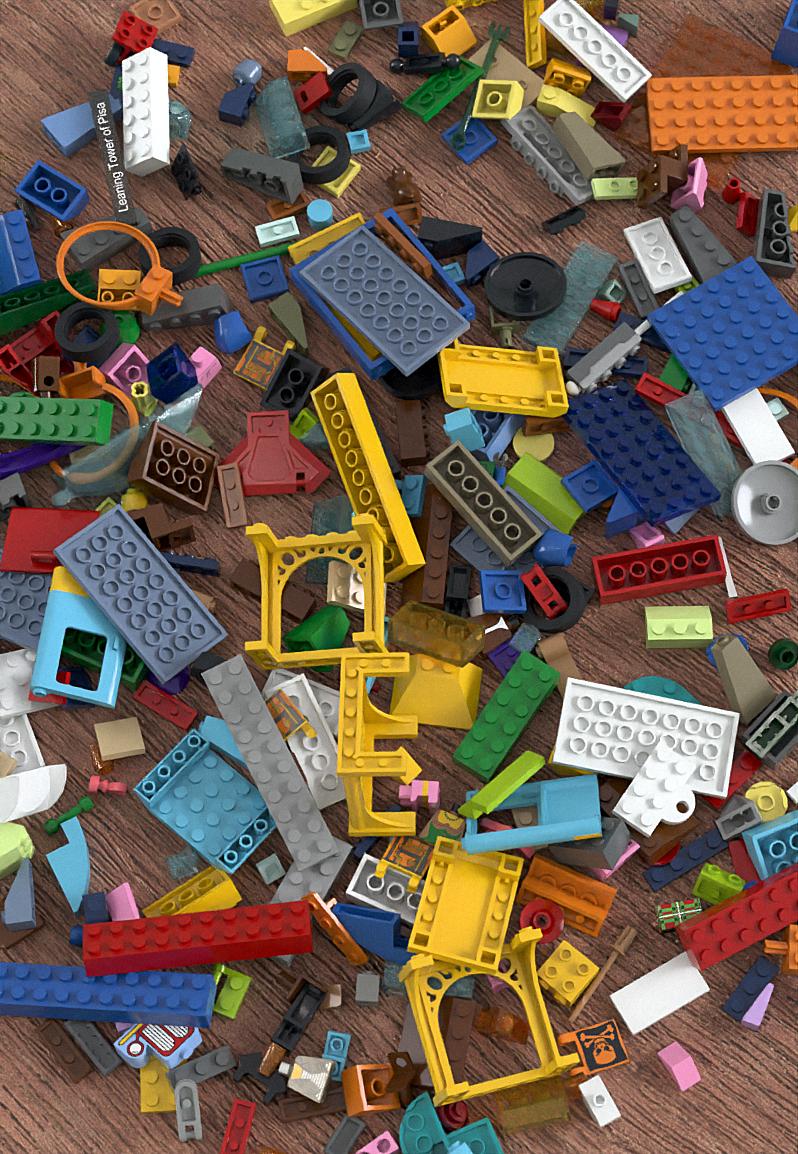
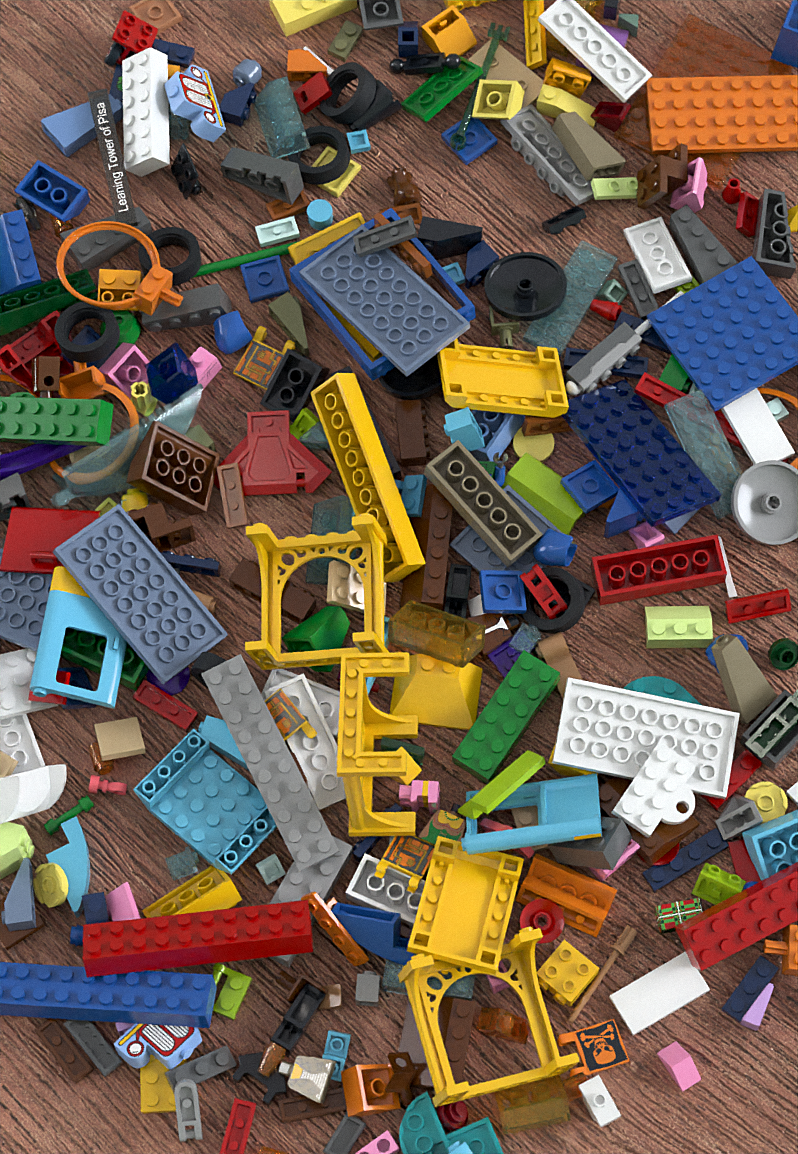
none -> light yellow tile [33,862,68,908]
none -> light blue brick [164,65,226,143]
none -> dark grey plate [353,215,418,257]
none -> clear green plate [380,737,425,766]

